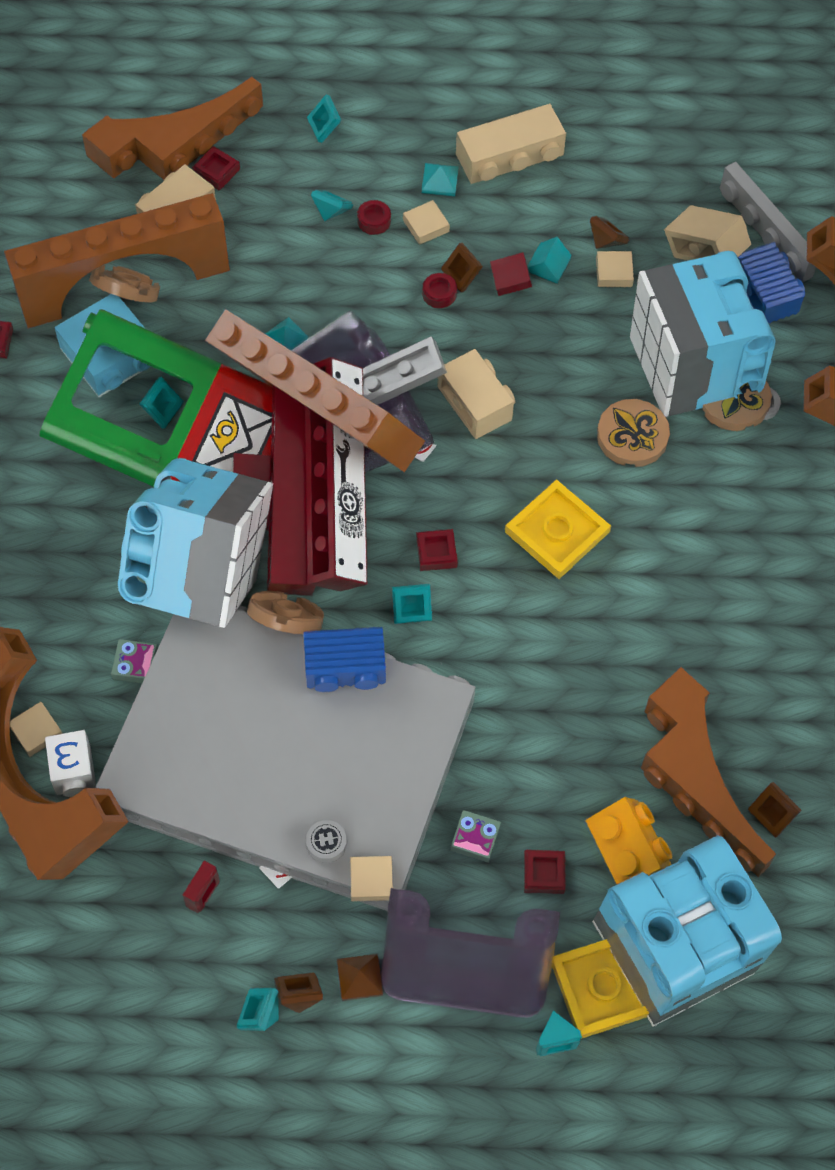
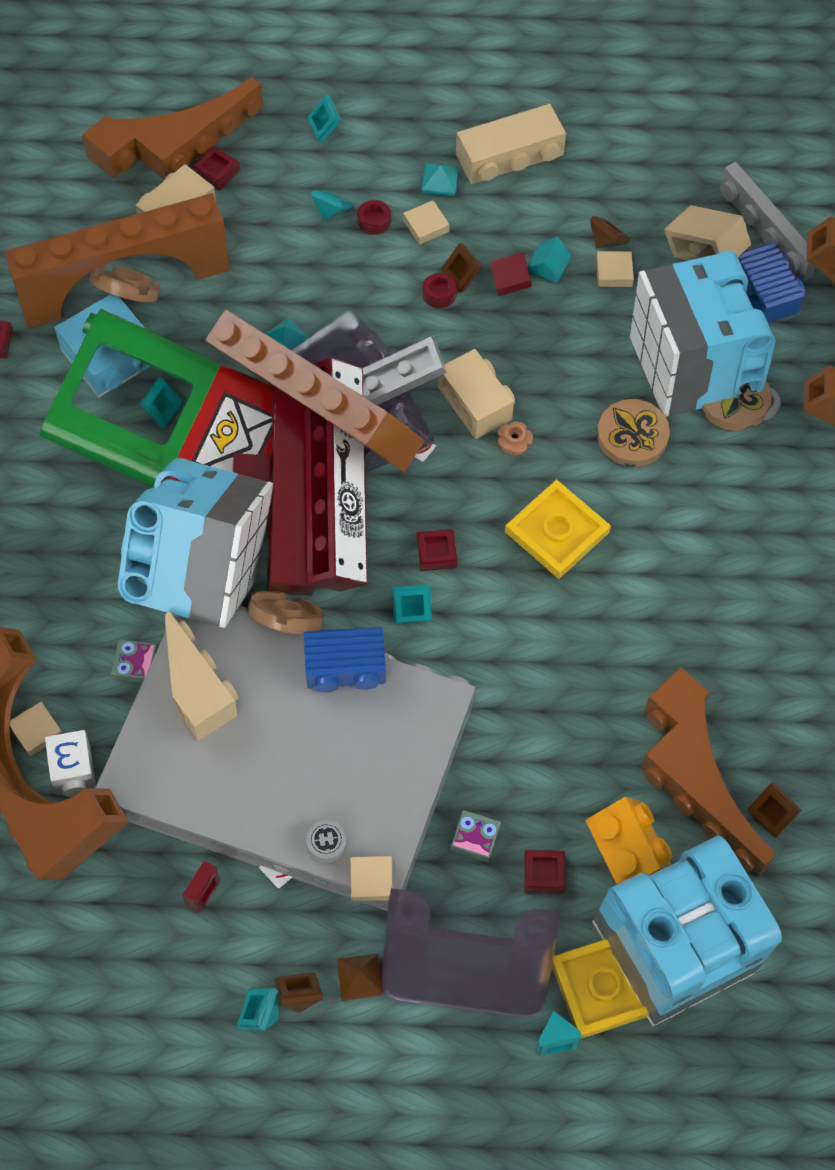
none -> tan slope [164,611,239,741]
none -> nougat plate [498,421,533,456]

